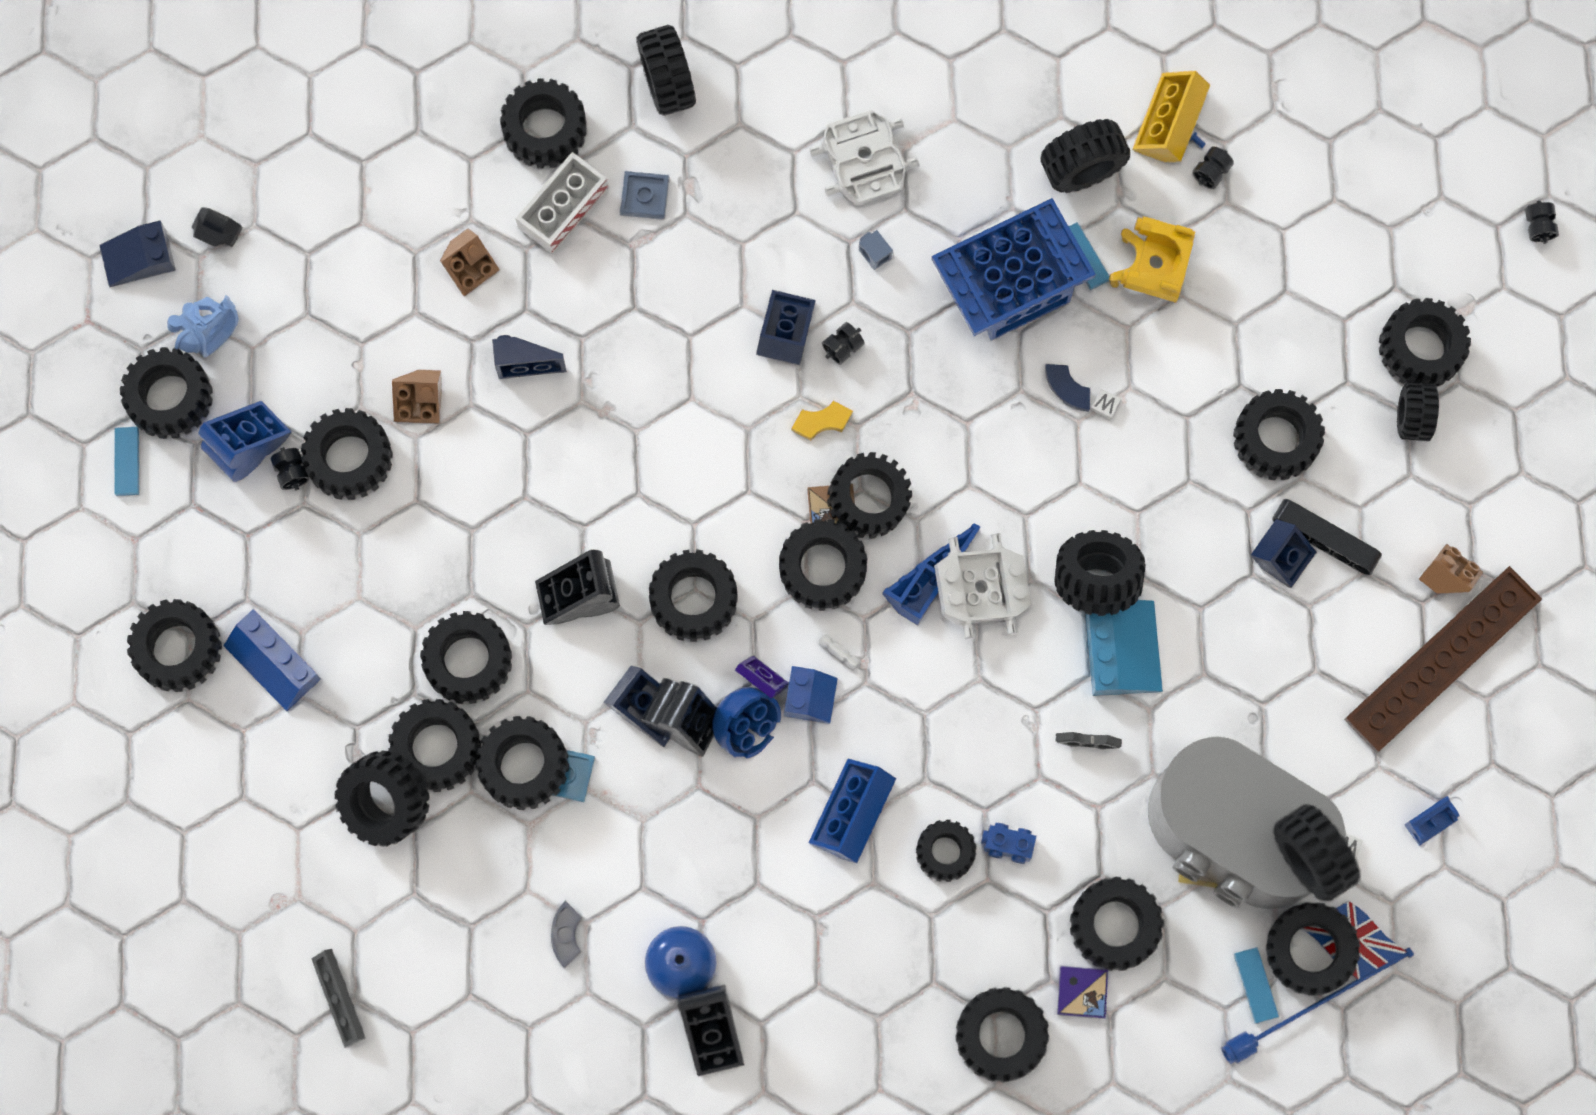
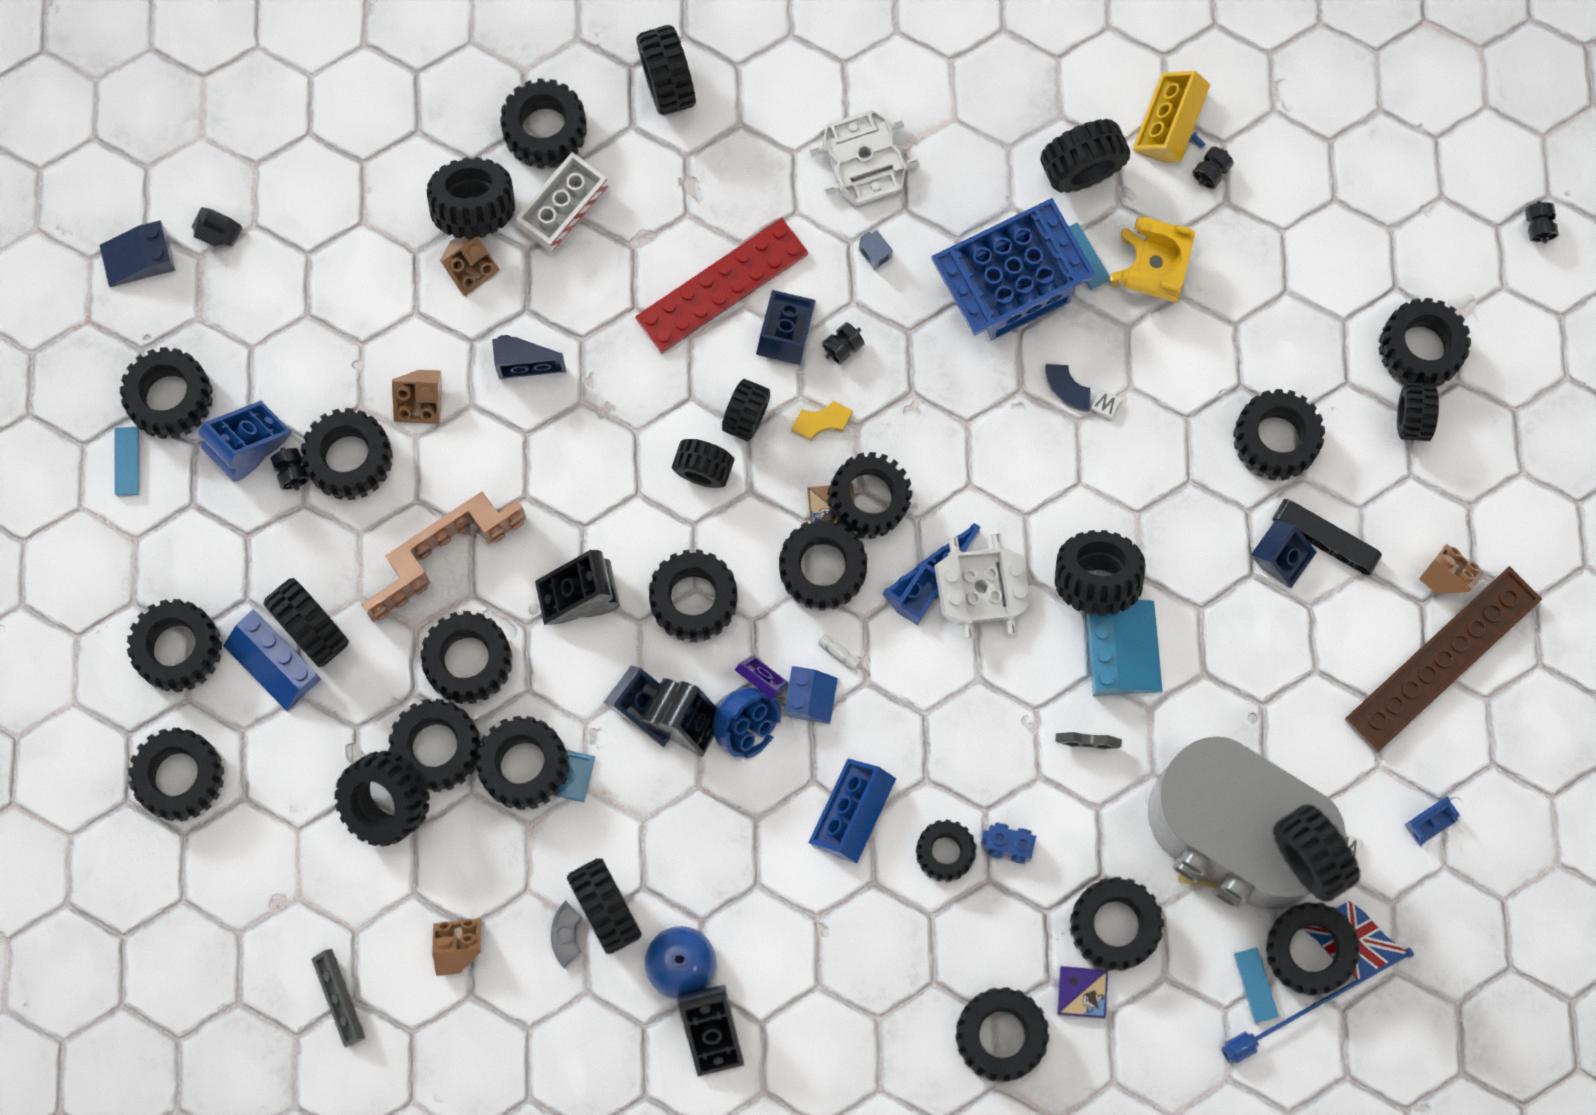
light blue piece [167,295,239,358] -> none
sand blue tile [620,171,669,220] -> none
none -> black tyre [128,727,225,821]
none -> black tyre [263,578,349,667]
none -> nougat bracket [361,491,527,622]
none -> black tyre [426,157,516,239]
none -> medium nougat slope [432,918,481,976]
none -> black tyre [566,858,642,954]
none -> red plate [635,218,808,354]
none -> black tyre [671,439,735,488]
none -> black tyre [722,378,770,442]

